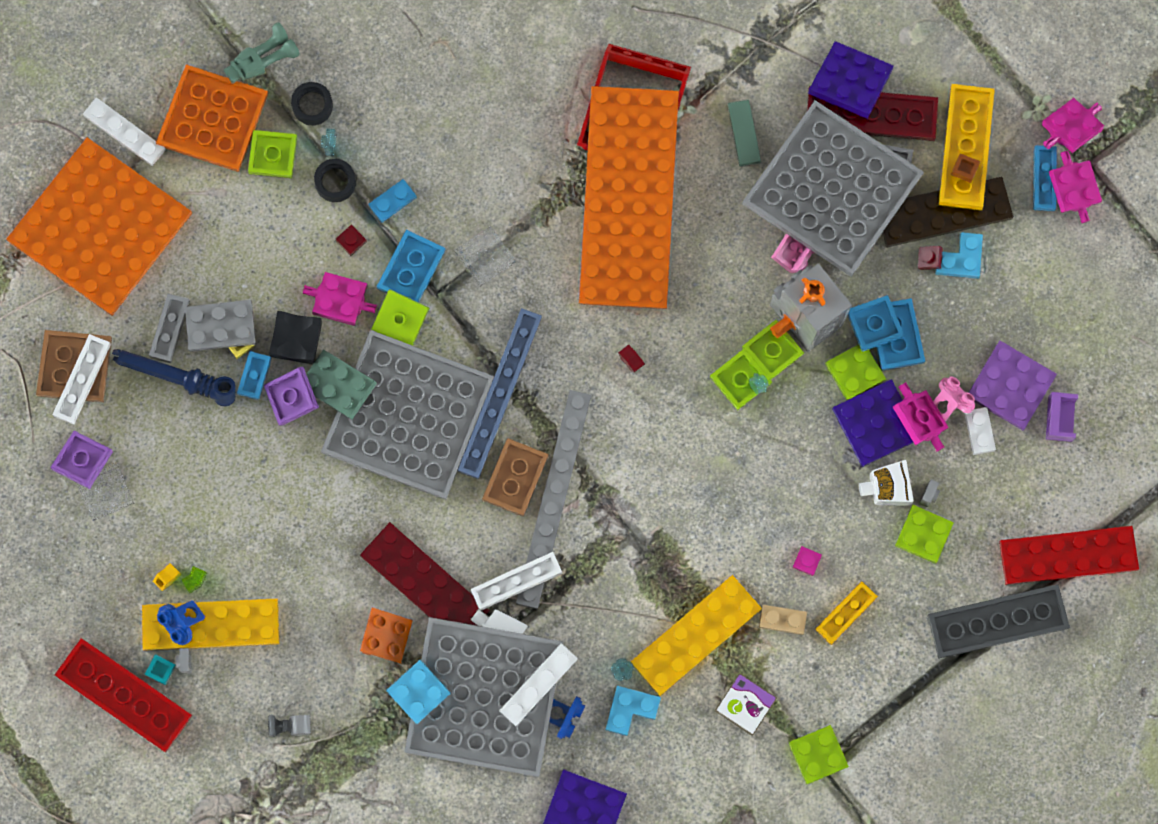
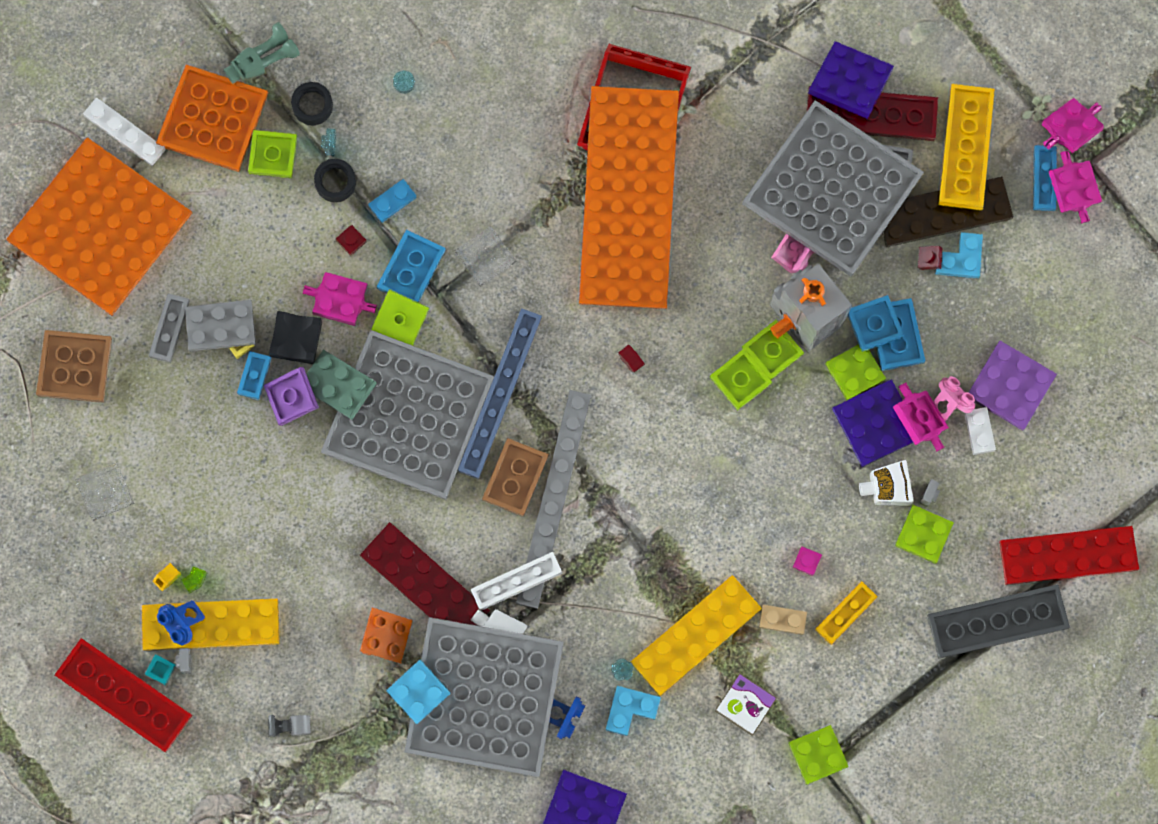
medium lavender tile [50,431,113,489] -> none
white plate [52,334,111,425] -> none
dark blue piece [112,349,236,407] -> none
white plate [499,643,578,726] -> none
sand green tile [727,100,761,167] -> none
clear light blue plate [749,373,769,394] -> none
dark orange plate [951,153,980,183] -> none
medium lavender panel [1046,392,1078,442] -> none
none -> clear light blue tile [393,71,415,94]

